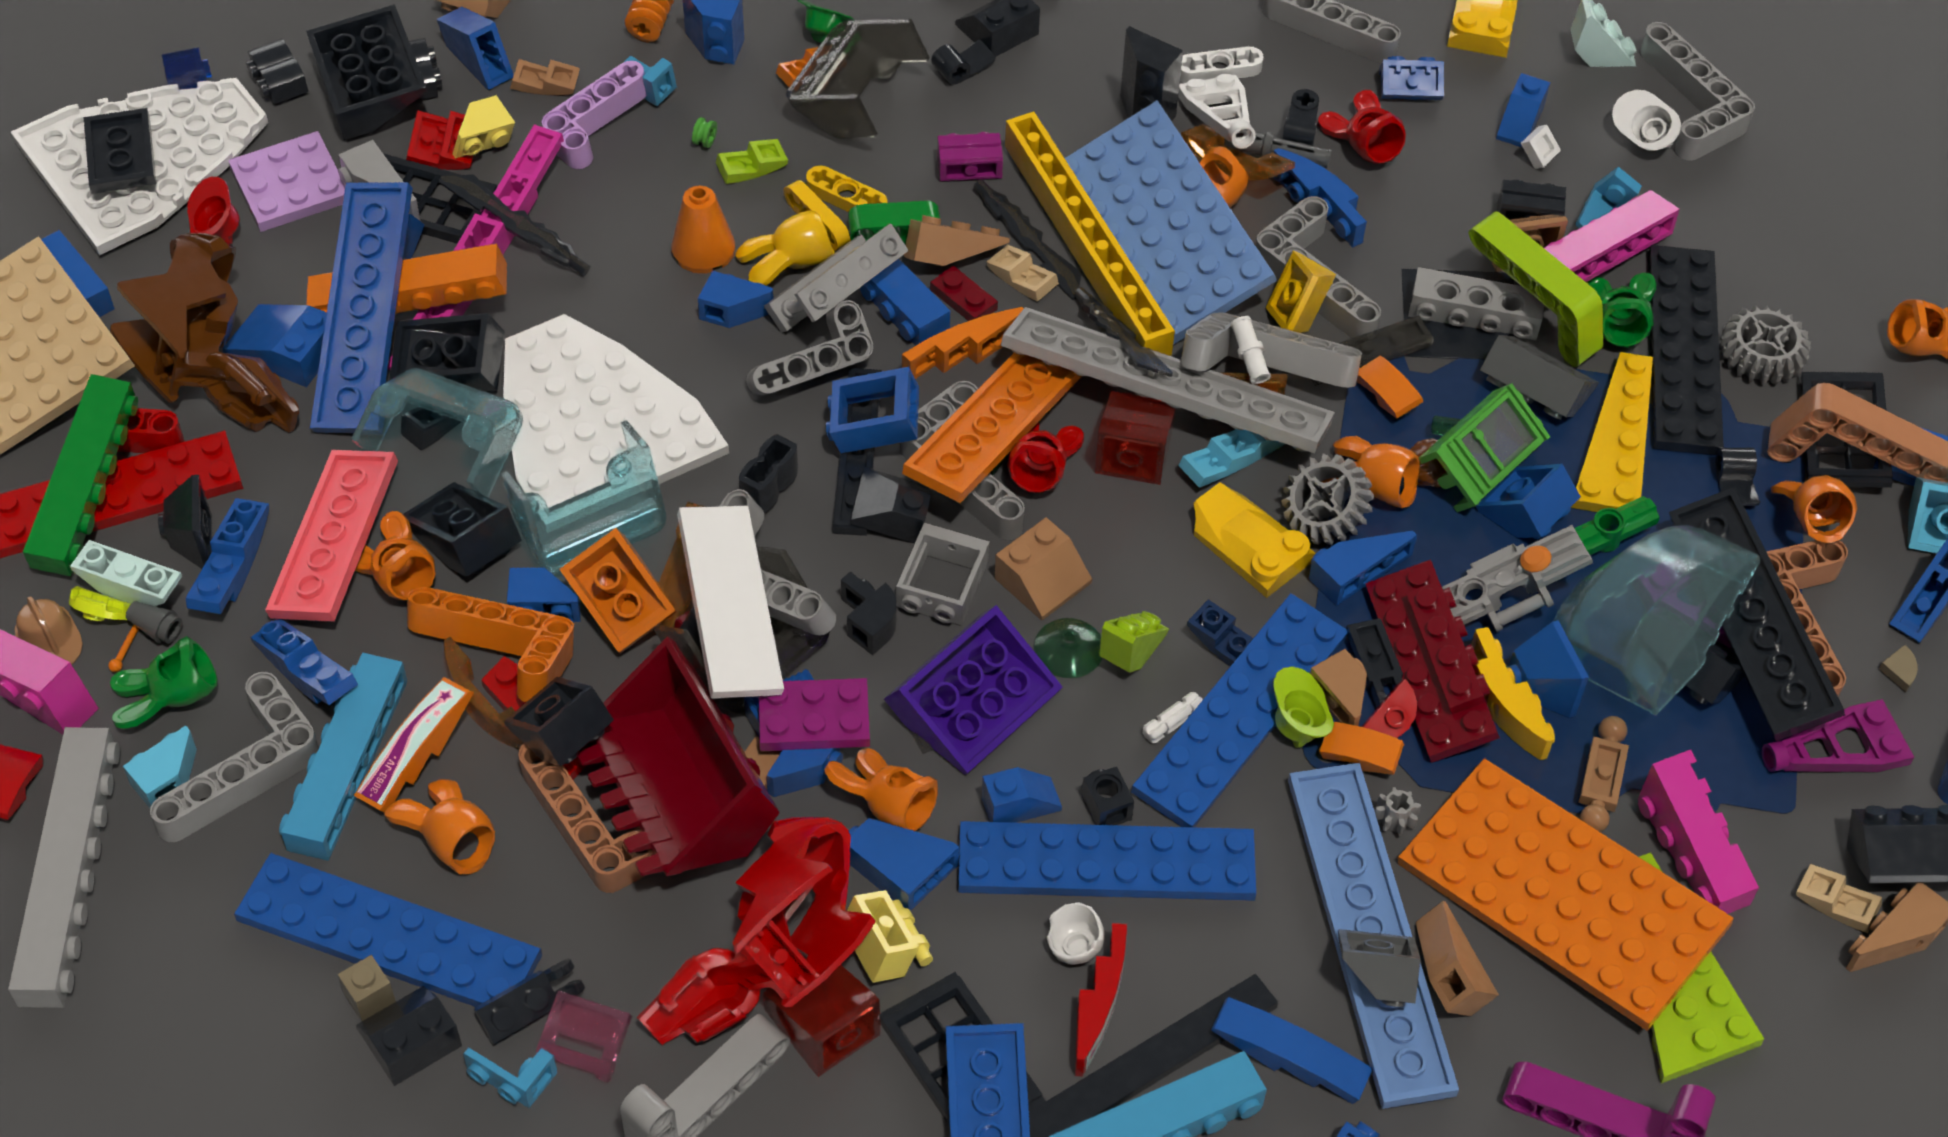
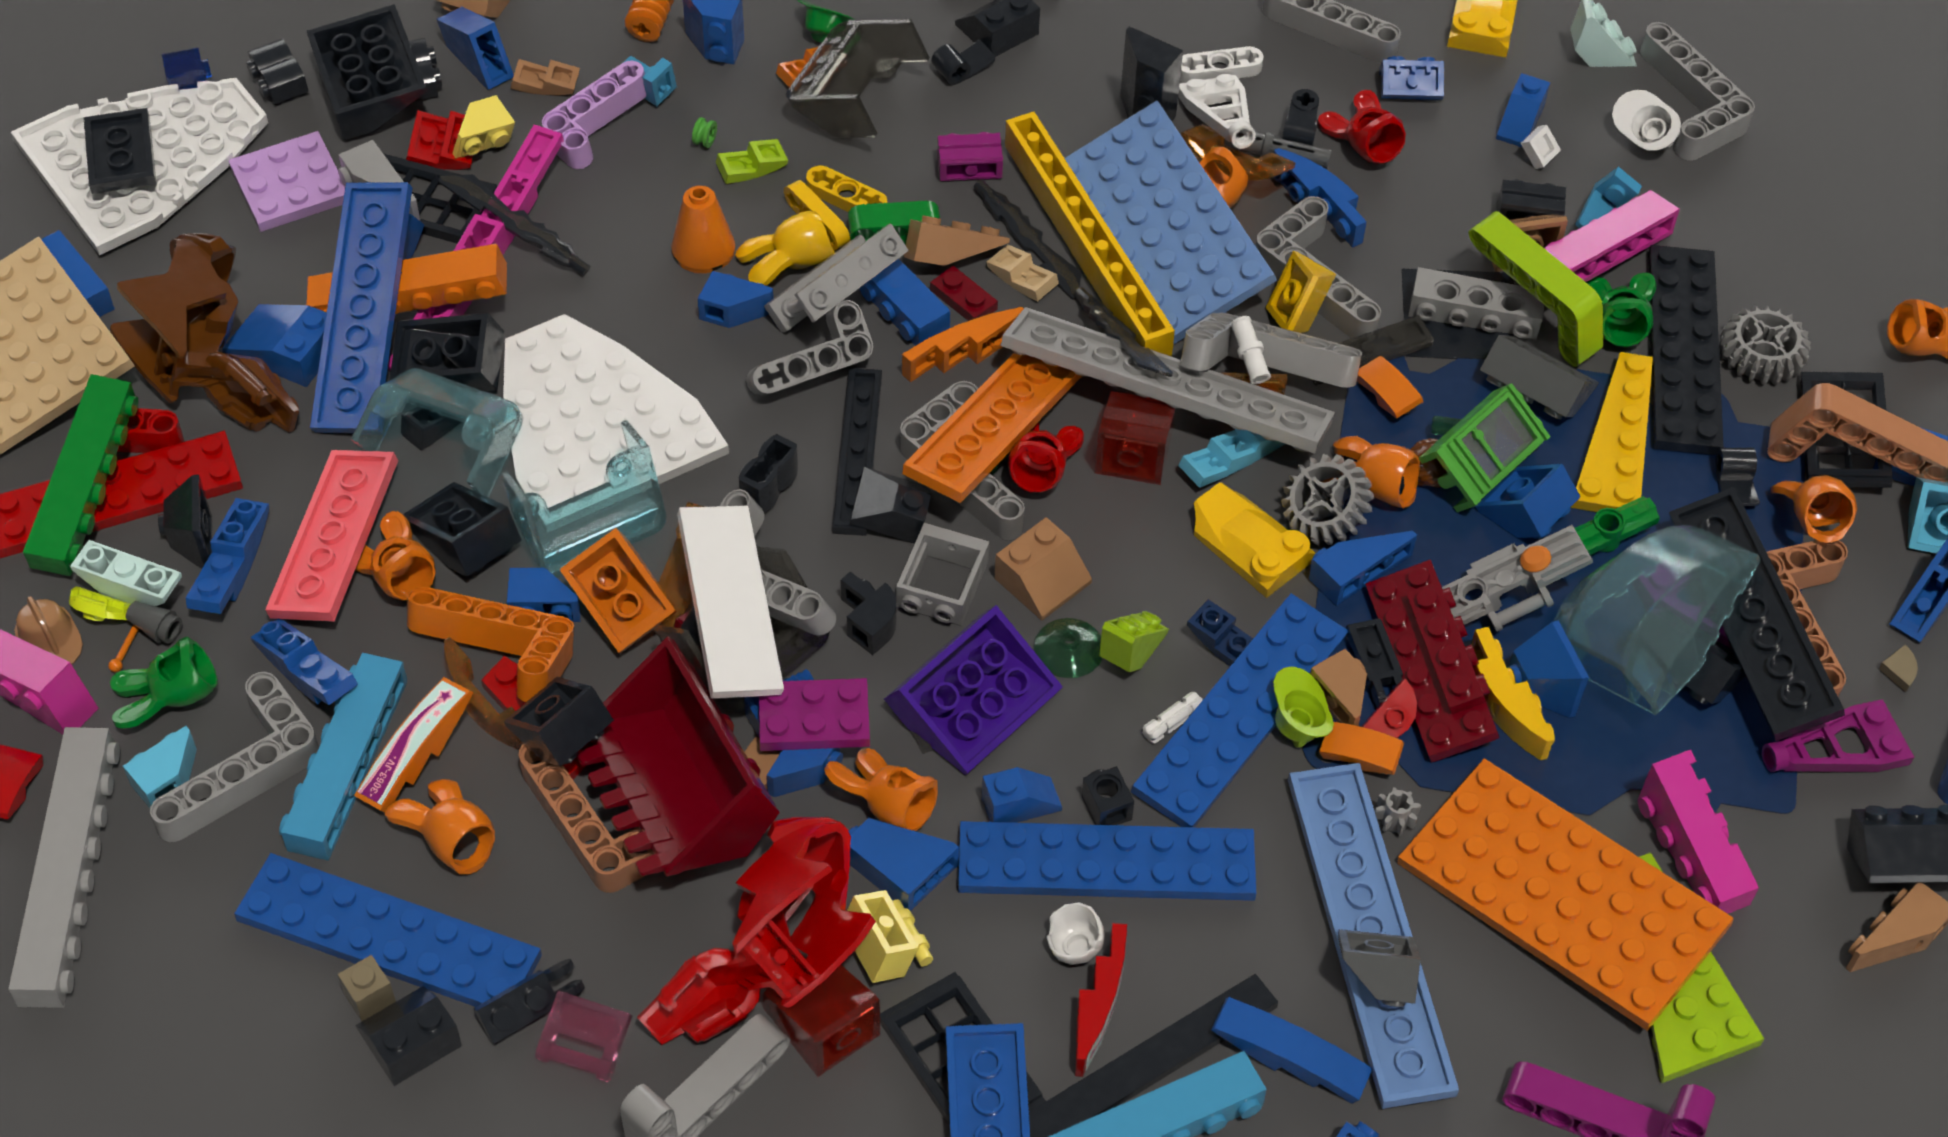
red piece [187,176,240,245] -> none
dark azure bracket [463,1048,558,1108] -> none
blue window [826,367,919,453] -> none
medium nougat slope [1415,901,1499,1016] -> none
medium nougat plate [1579,716,1629,832] -> none
tan slope [1796,864,1882,933] -> none

